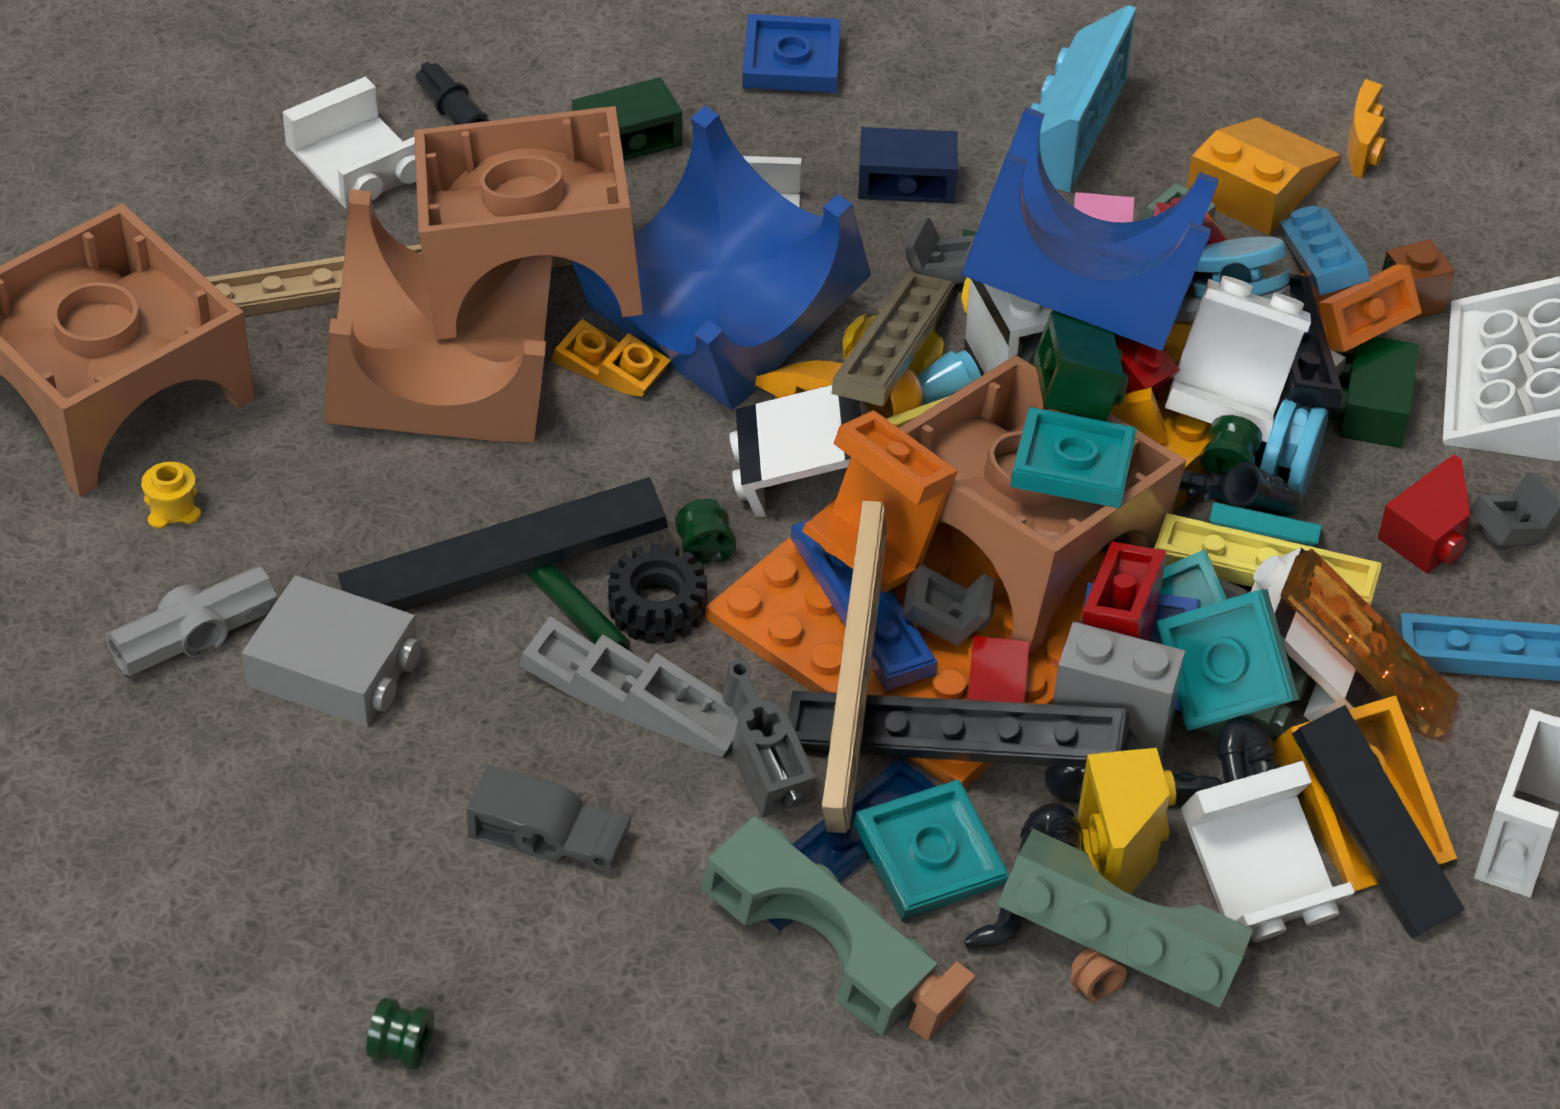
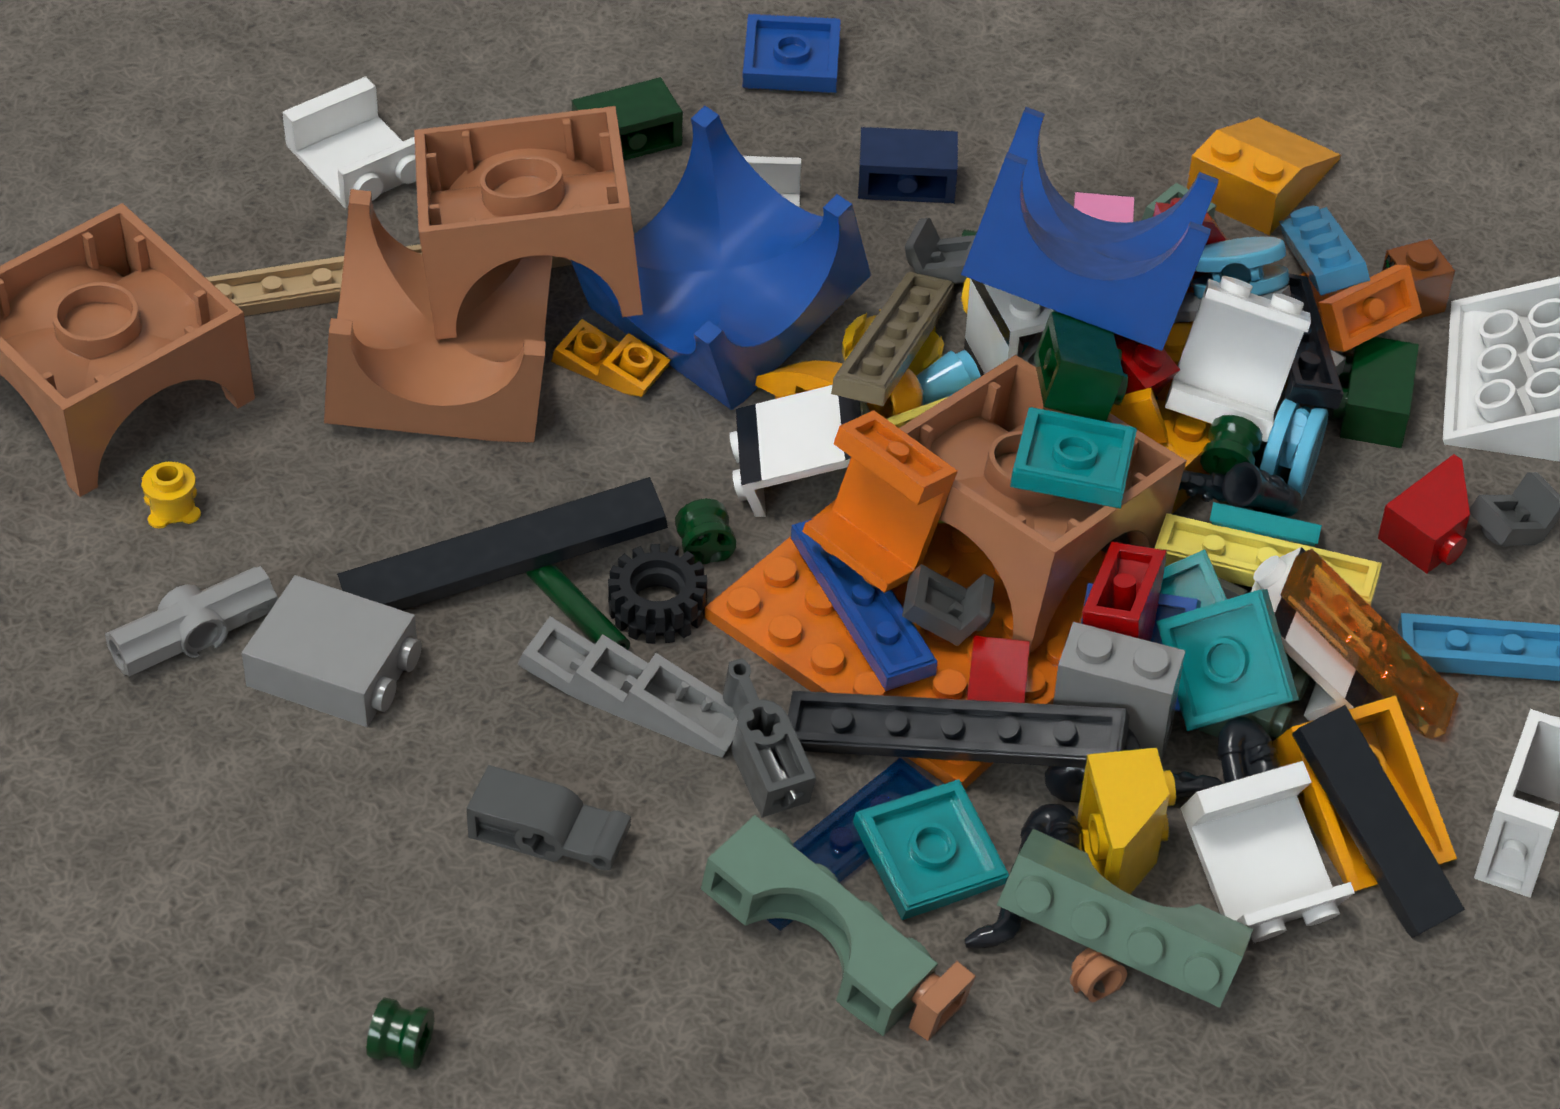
black axle [416,62,489,125] -> none
tan tile [822,501,888,833] -> none
medium azure slope [1031,5,1137,192] -> none
light orange slope [1347,79,1387,178] -> none

